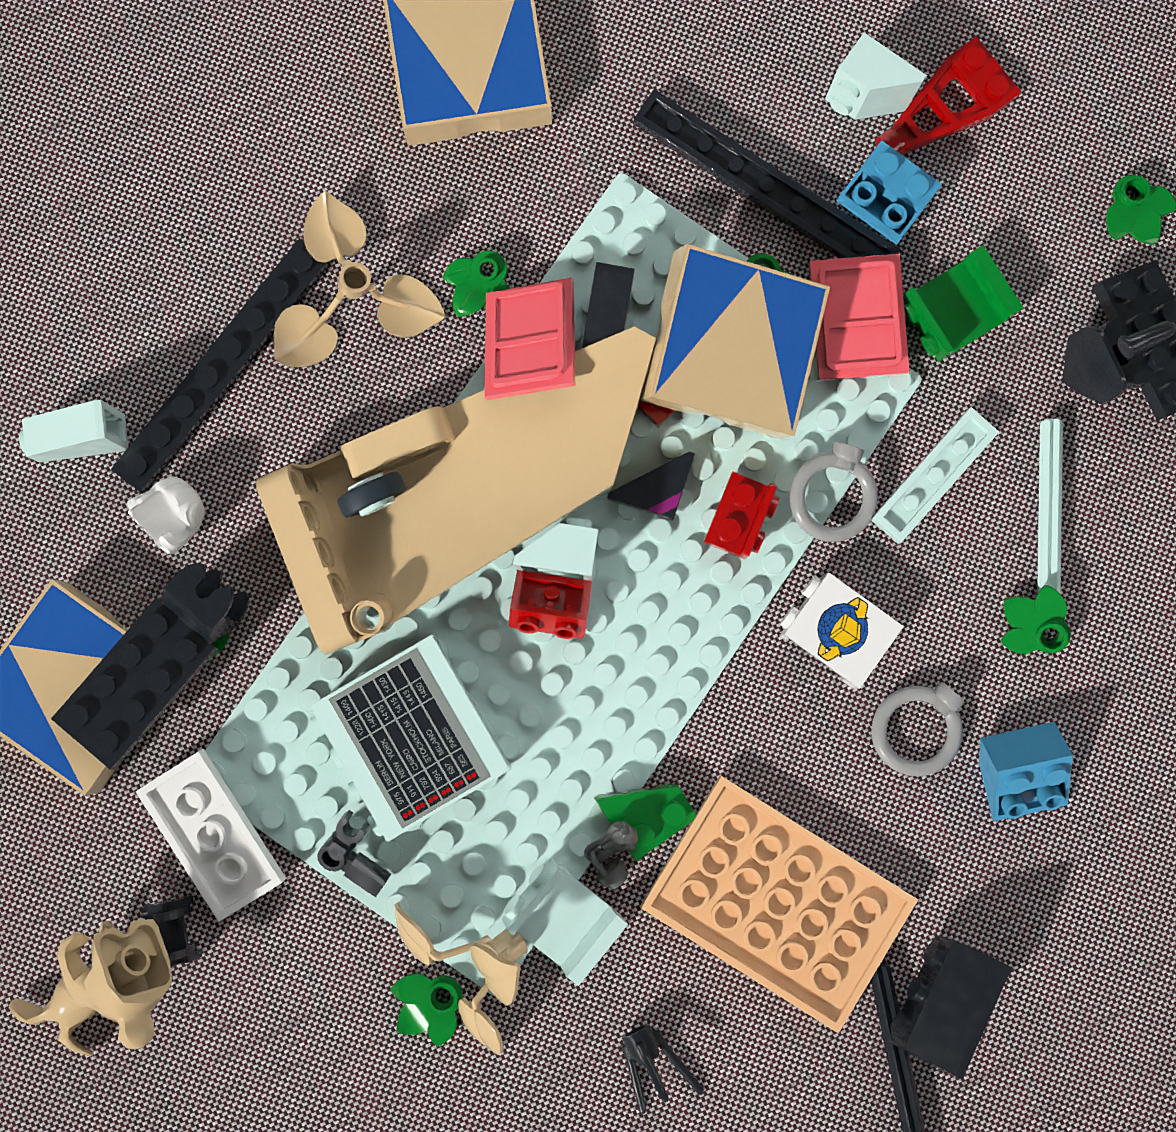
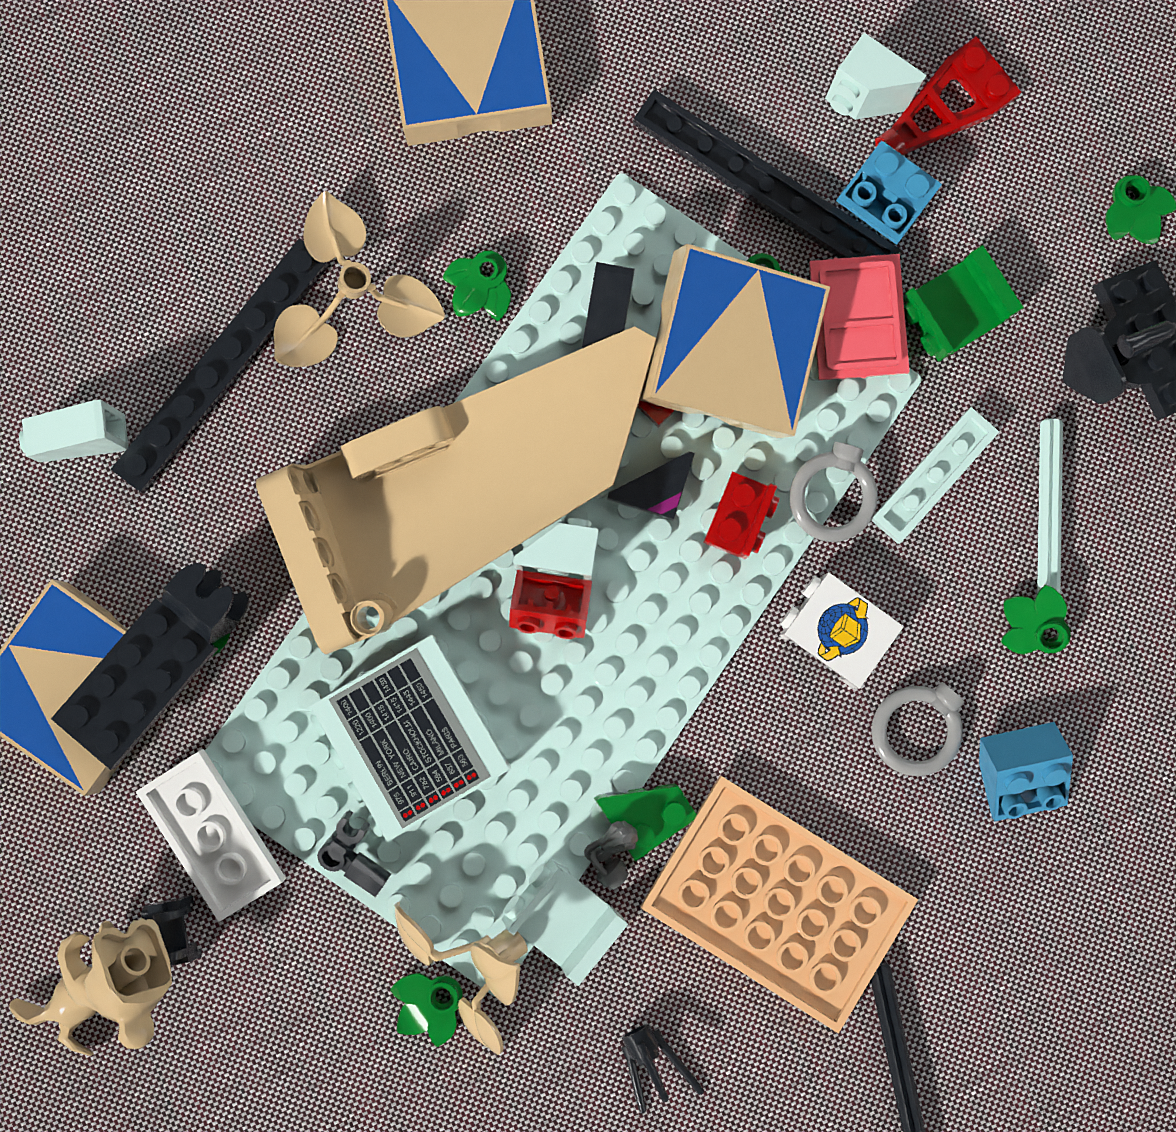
white hair [127,477,205,554] -> none
black wheel [337,471,407,518] -> none
coral piece [485,277,575,400] -> none
black slope [888,935,1012,1080] -> none

